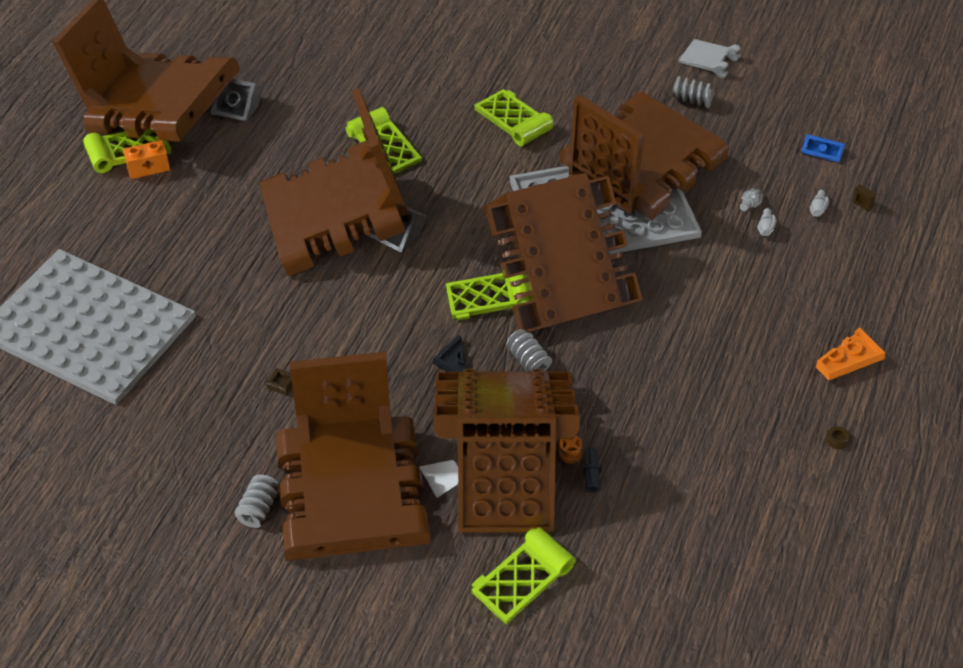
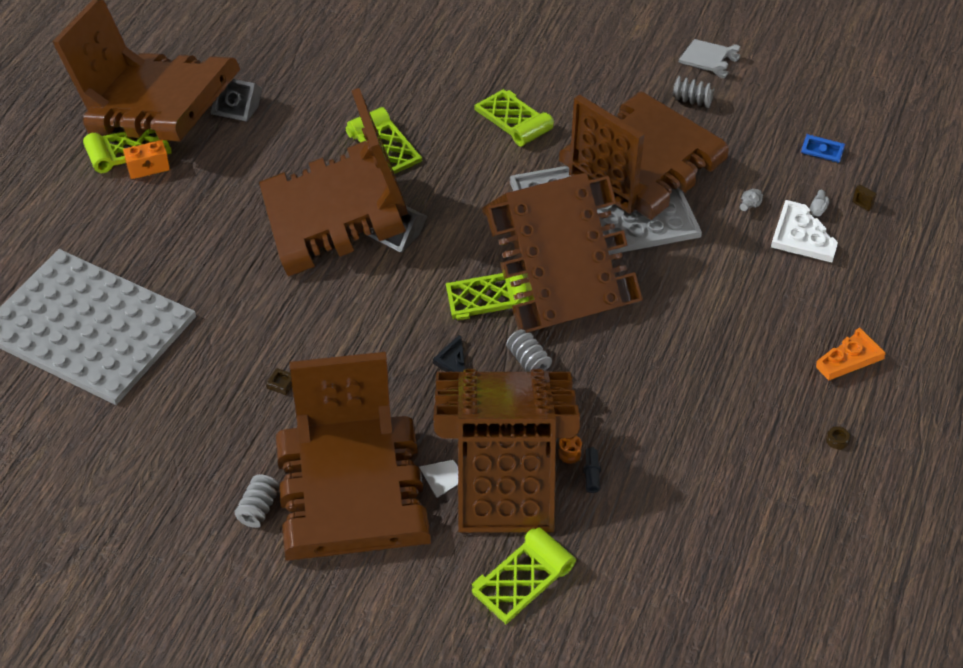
light grey piece [757,208,777,236] -> none
none -> white plate [771,200,838,262]

